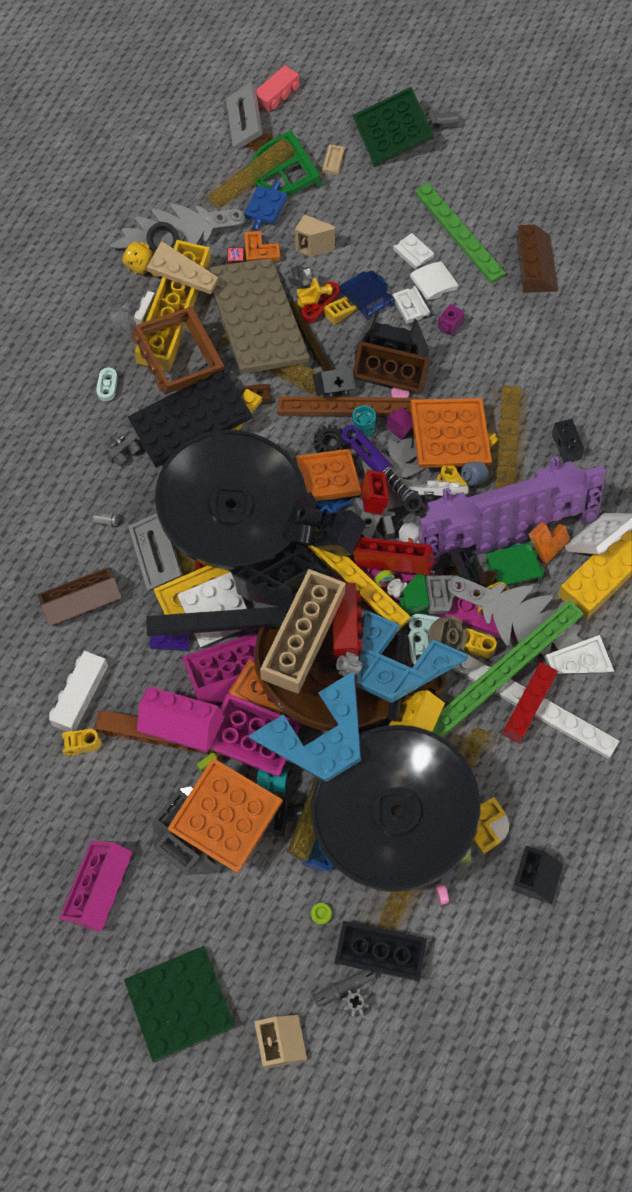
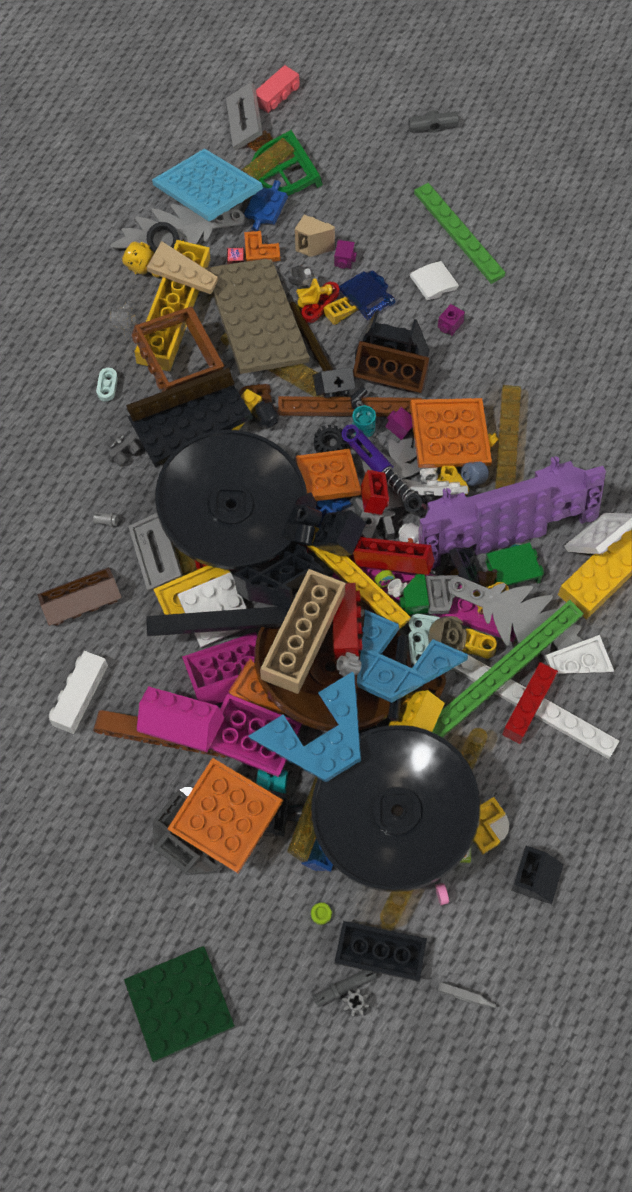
dark pink slope [59,841,132,932] -> none
yellow piece [62,729,102,756] -> none
white plate [134,291,155,325] -> none
dark purple plate [149,633,191,651] -> none
lime tile [197,753,218,774] -> none
tan slope [254,1015,307,1070] -> none
tan tile [322,145,345,175] -> none
dark green plate [352,87,434,167] -> none
bright pink tile [391,387,409,398] -> none
white plate [392,286,430,324] -> none
white plate [393,233,434,270] -> none
reddish brown slope [516,225,558,293] -> none
orange plate [528,522,571,564] -> none
black brick [552,419,584,463] -> none
none -> dark brown plate [126,367,235,422]
none -> medium azure plate [152,148,263,221]
none -> black head [253,401,280,429]
none -> magenta brick [334,240,357,269]
none -> black arm [350,387,368,410]
none -> white plate [420,467,438,483]
none -> light grey piece [437,983,496,1008]

